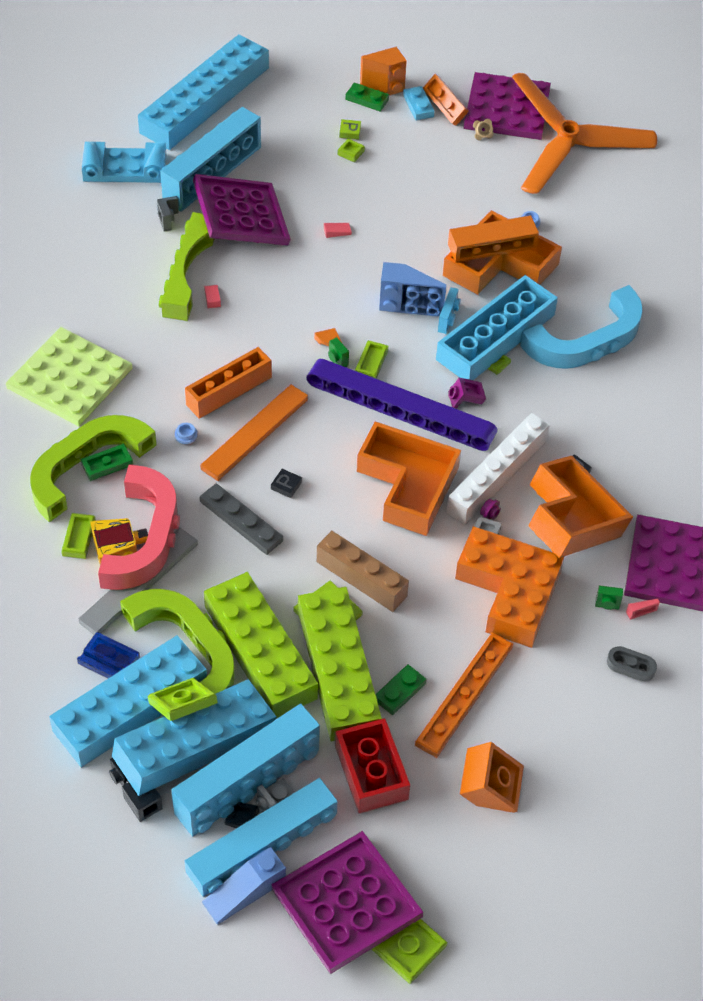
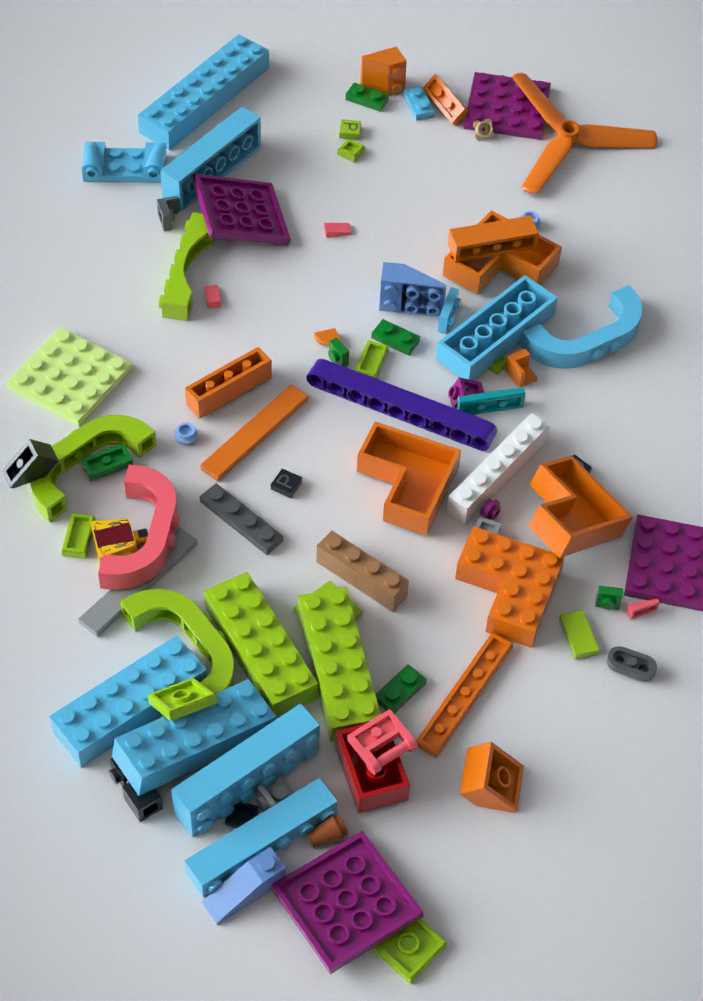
clear blue plate [77,632,140,679] -> none
none -> black slope [2,439,59,489]
none -> dark orange cone [307,815,349,848]
none -> coral plate [347,709,418,775]
none -> green plate [371,319,420,356]
none -> teal tile [457,387,526,415]
none -> orange panel [505,348,537,388]
none -> lime tile [559,610,599,660]

